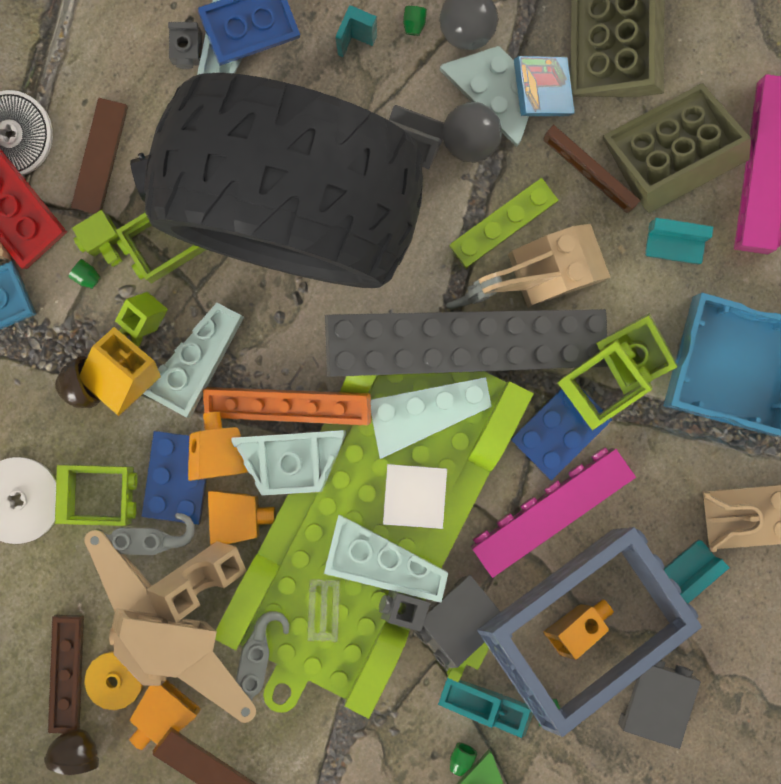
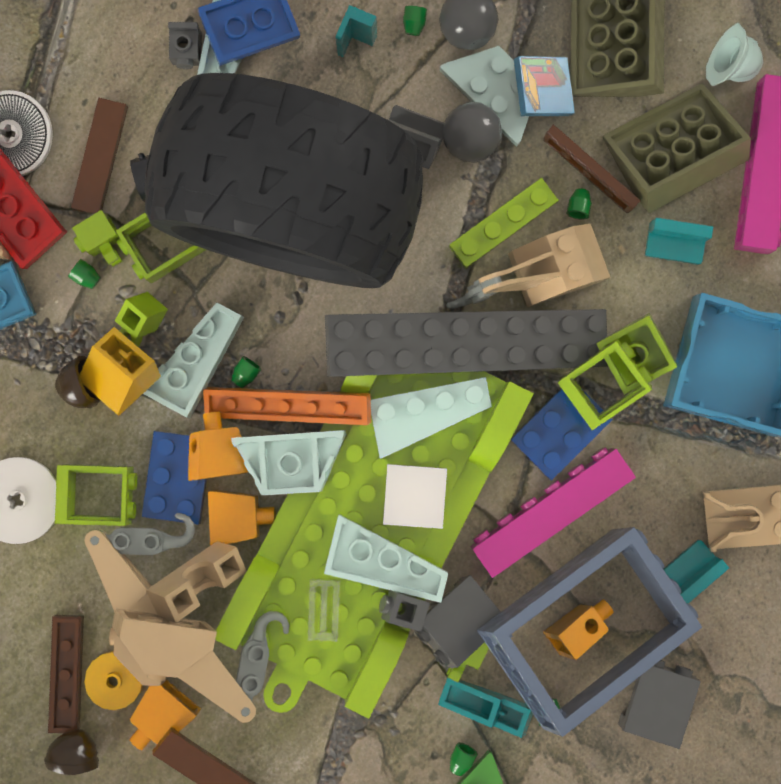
none -> green hose [231,356,262,388]
none -> green hose [566,188,592,220]
none -> light aqua piece [706,23,763,86]

